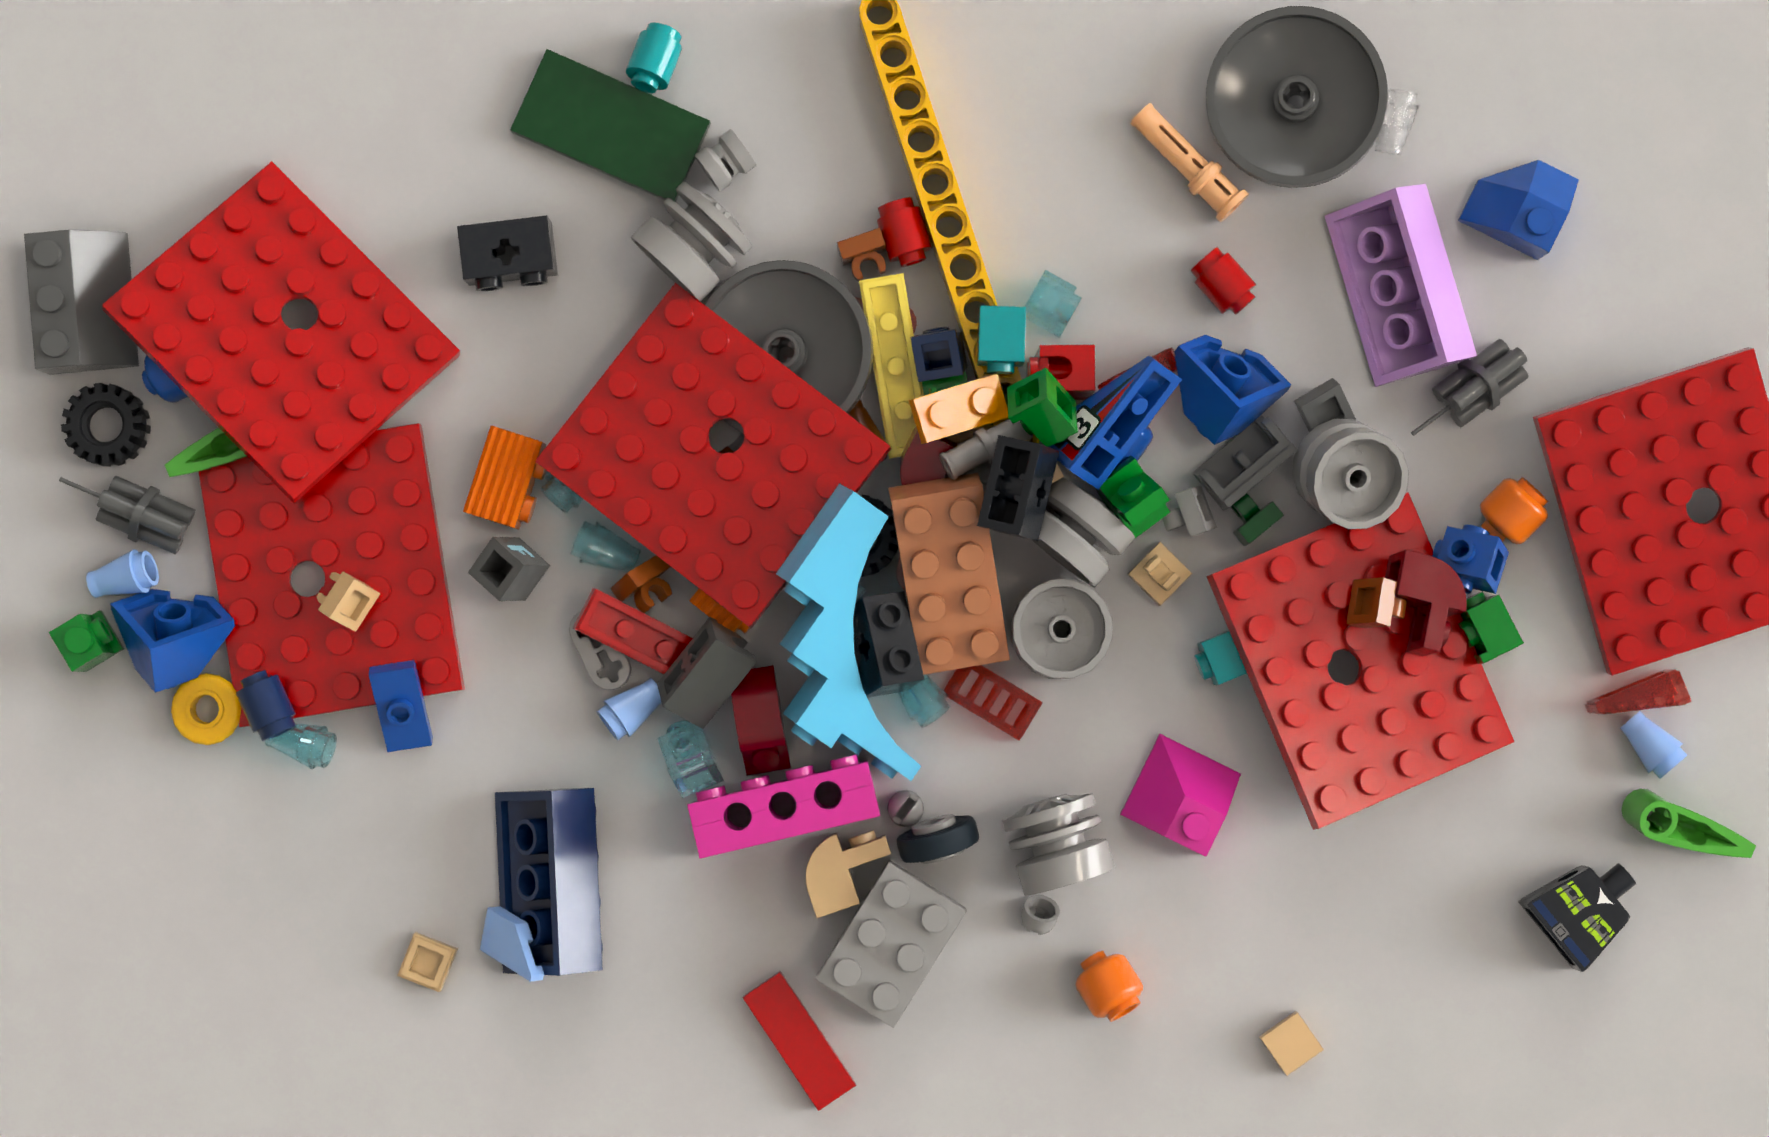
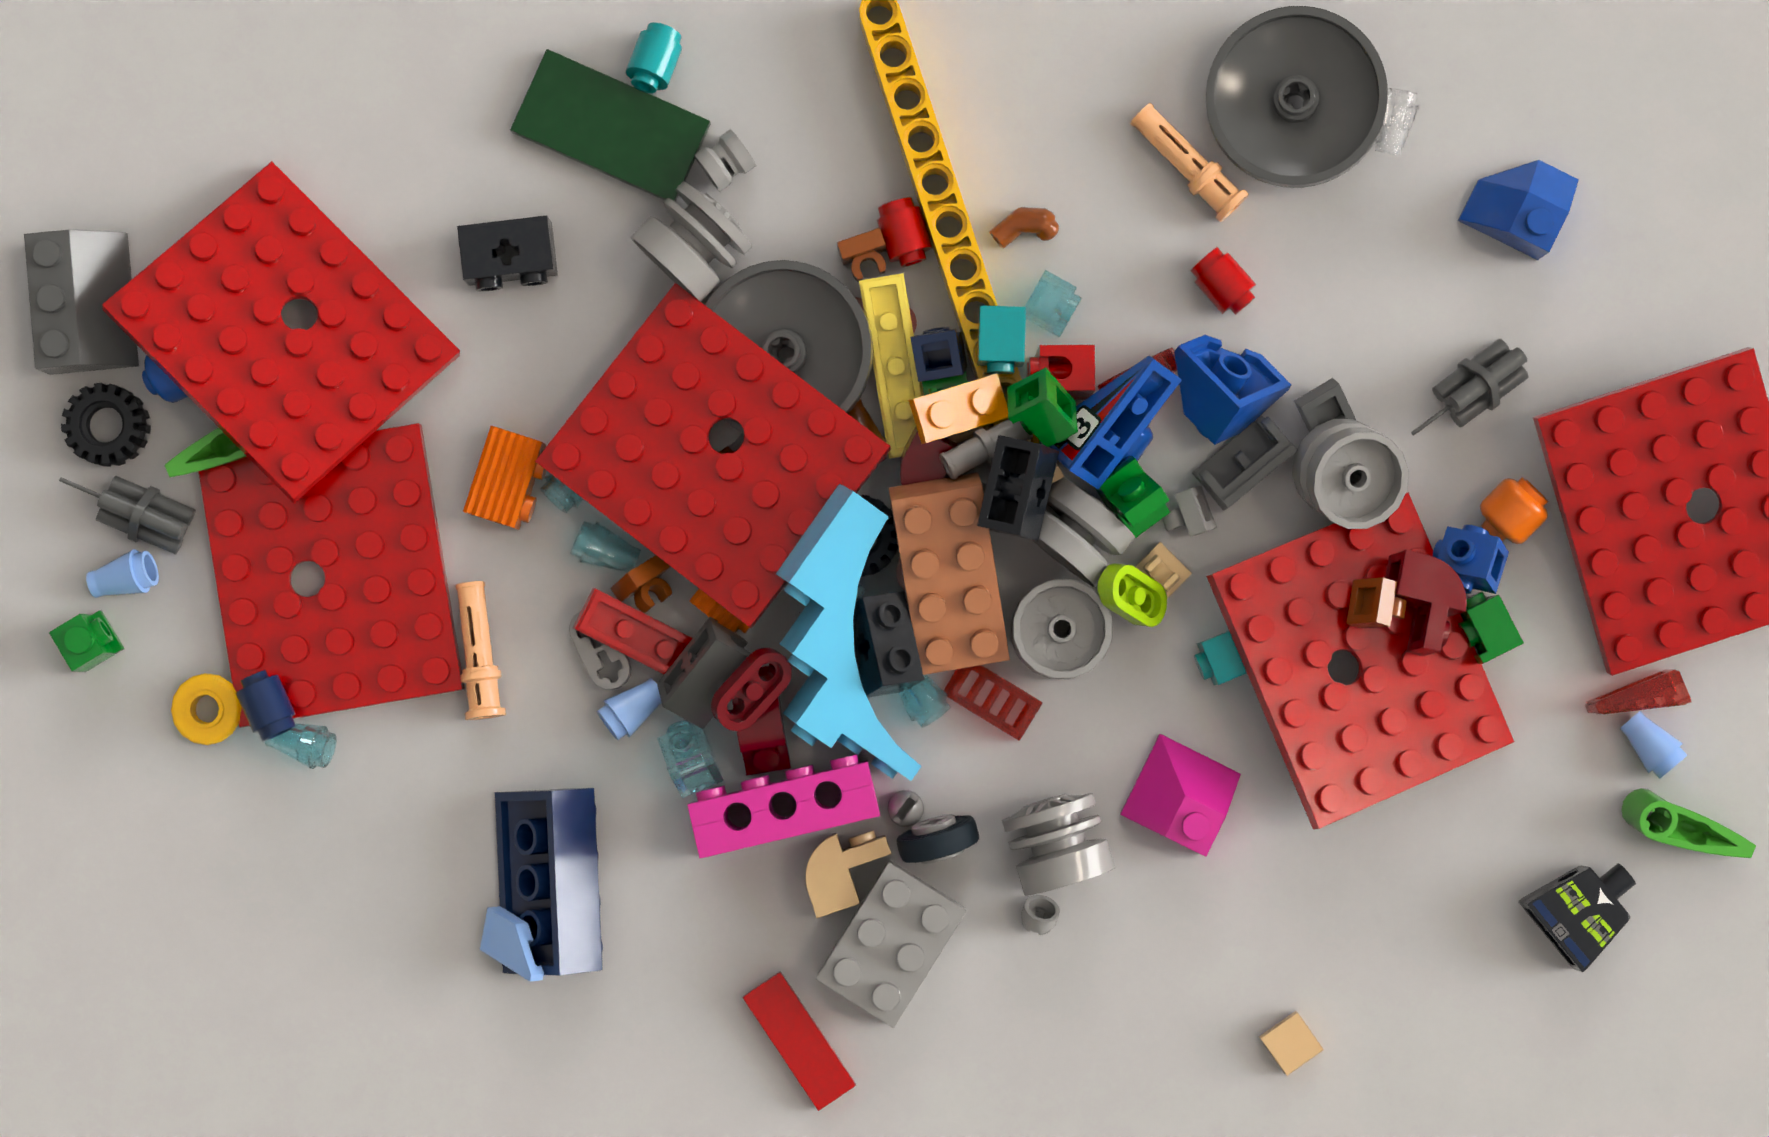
blue slope [110,589,235,693] -> none
tan tile [316,572,381,632] -> none
blue plate [368,660,433,752] -> none
tan tile [397,932,458,992] -> none
dark grey brick [468,537,550,601] -> none
orange head [1075,951,1143,1022] -> none
dark green tile [1230,493,1284,546] -> none
lavender slope [1325,184,1477,387] -> none
none -> light nougat pin [455,581,506,720]
none -> dark red plate [711,648,792,731]
none -> dark orange arm [989,207,1059,249]
none -> lime plate [1097,563,1167,627]

